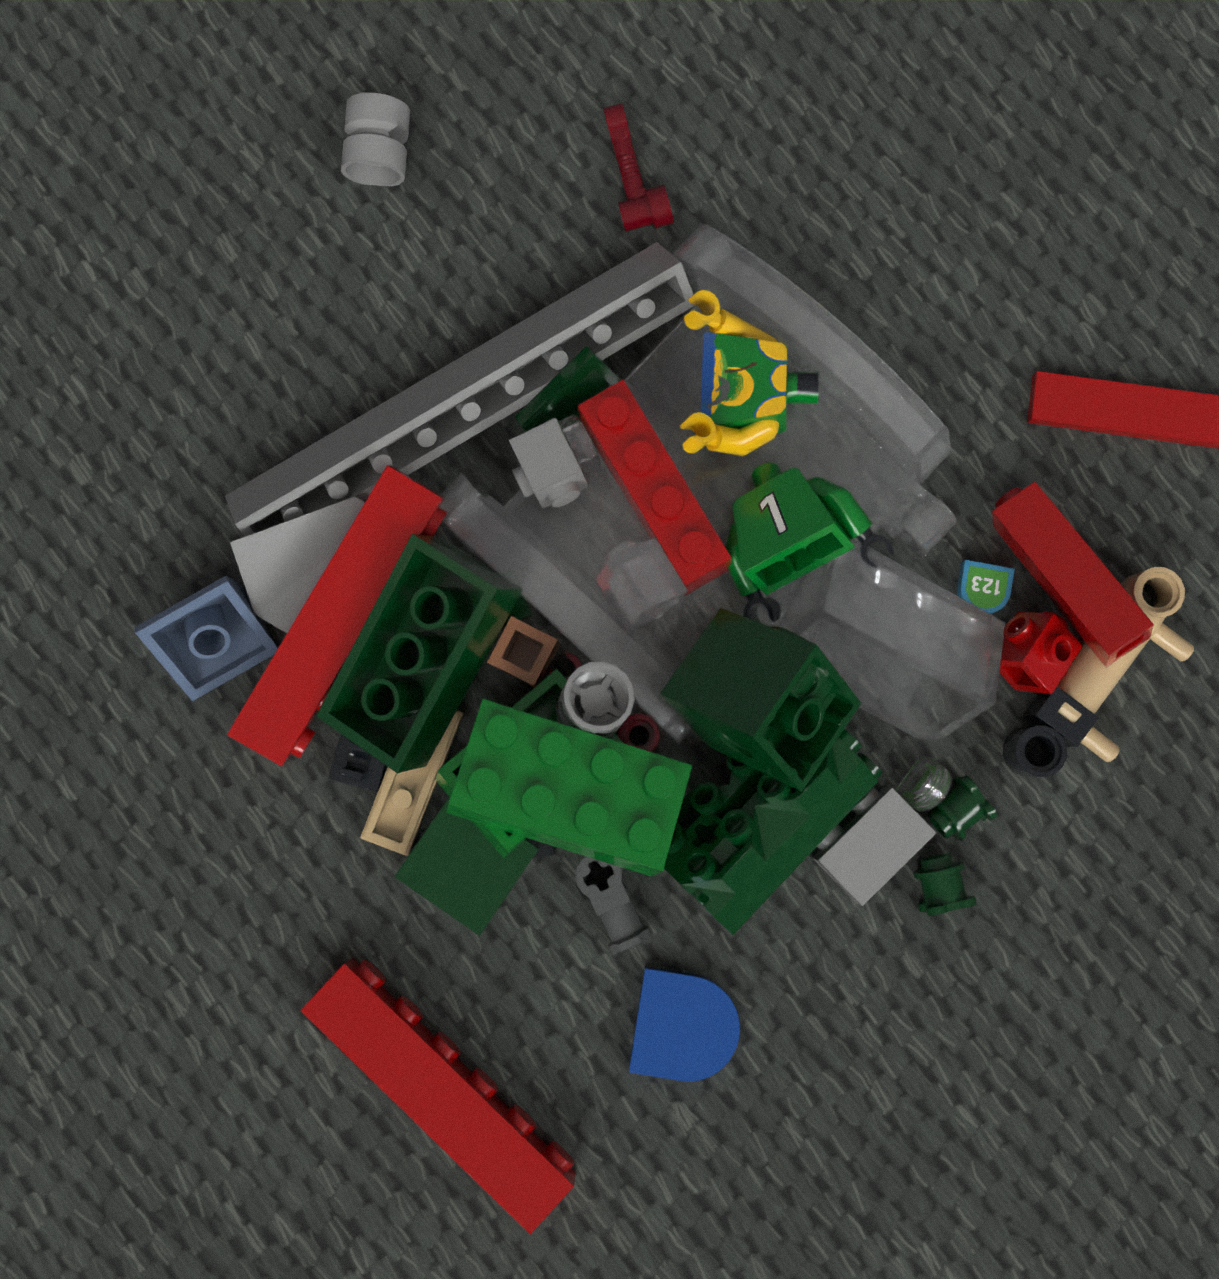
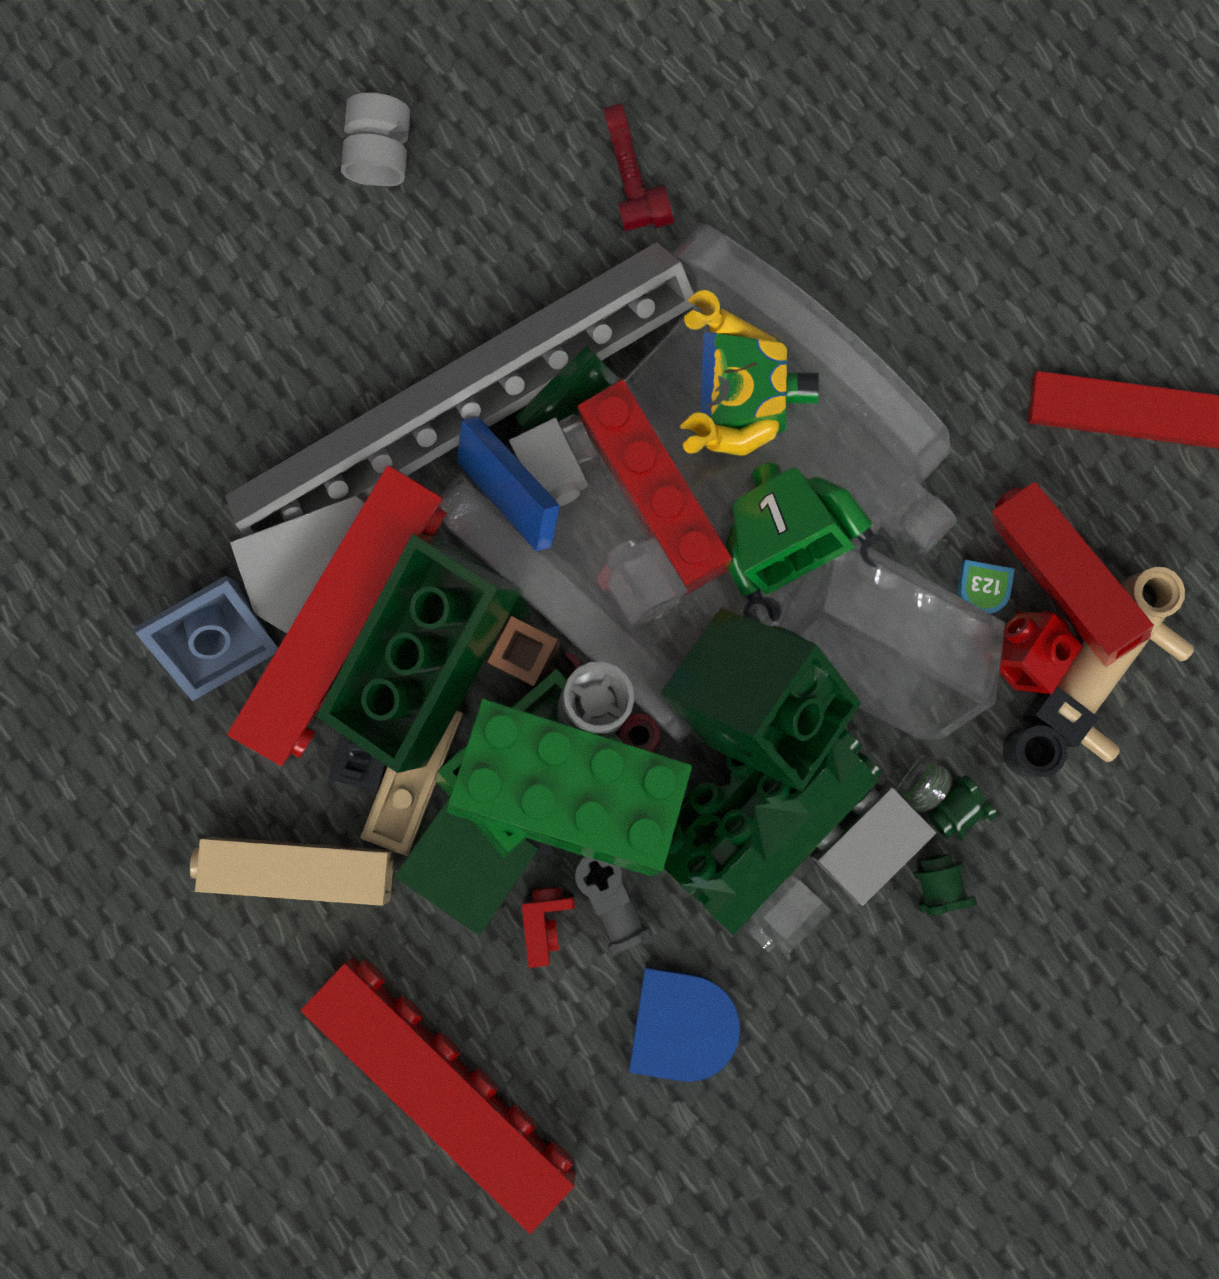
none -> tan brick [190,837,395,906]
none -> blue tile [456,416,560,551]
none -> red bracket [522,887,575,968]
none -> clear brick [747,873,831,956]

